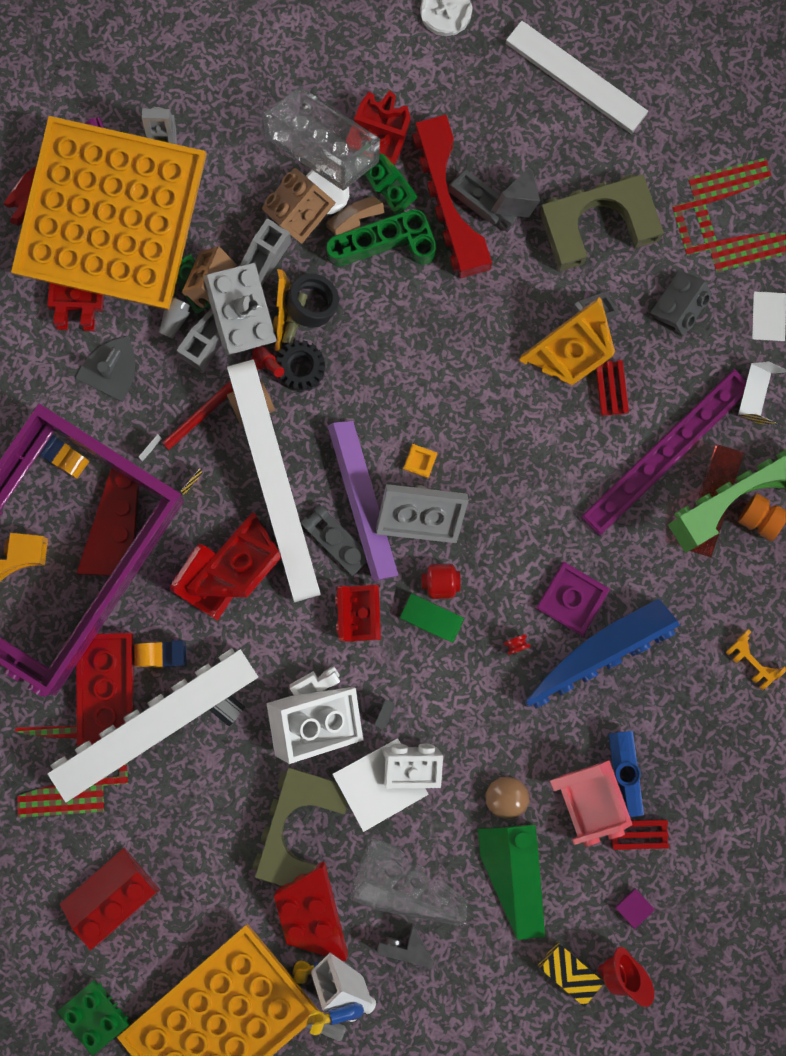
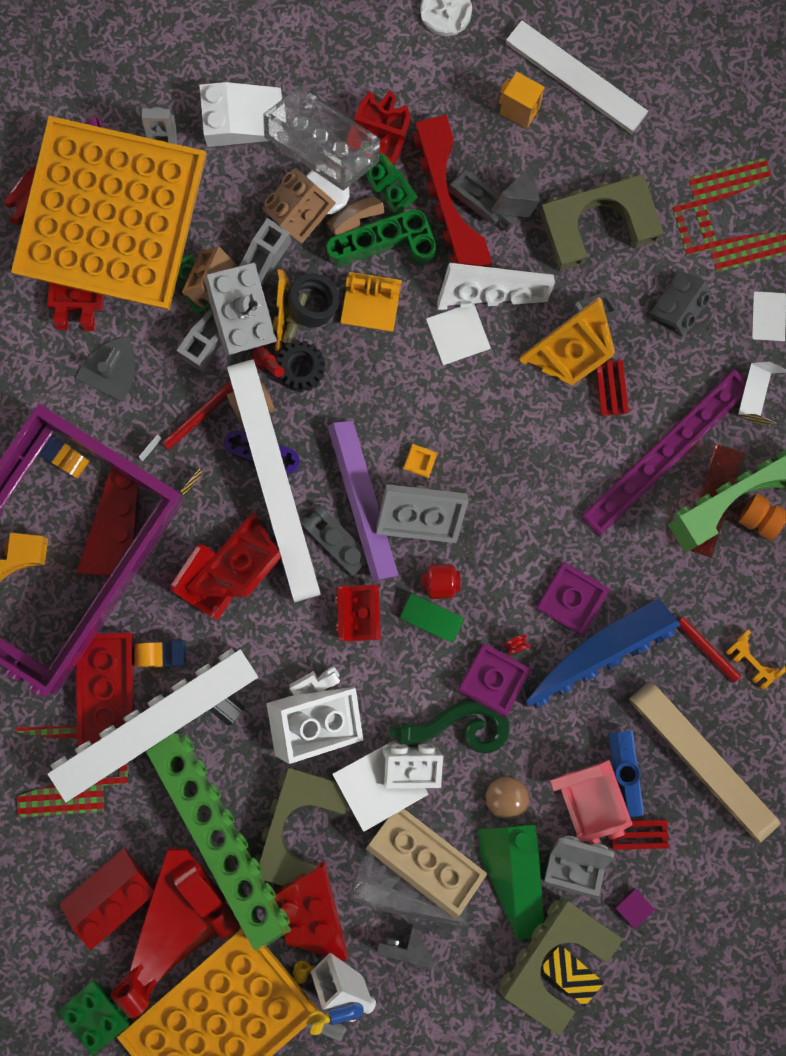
light grey cone [159,298,190,339] -> none
dark grey tile [375,700,395,729] -> none
red piece [597,947,654,1007] -> none
none -> red panel [111,849,240,1019]
none -> bright green brick [146,733,291,951]
none -> white slope [199,82,286,147]
none -> dark purple beam [224,430,300,475]
none -> light orange hinge [341,272,402,332]
none -> tan plate [366,809,487,919]
none -> dark green plant [389,700,510,754]
none -> white sticker [426,304,491,365]
none -> white wing [437,263,555,310]
none -> magenta tile [457,643,531,718]
none -> light orange brick [499,72,545,129]
none -> olive arch [499,896,623,1036]
none -> light grey bracket [543,836,614,900]
none -> tan beam [629,681,781,843]
none -> red bar [678,616,741,683]

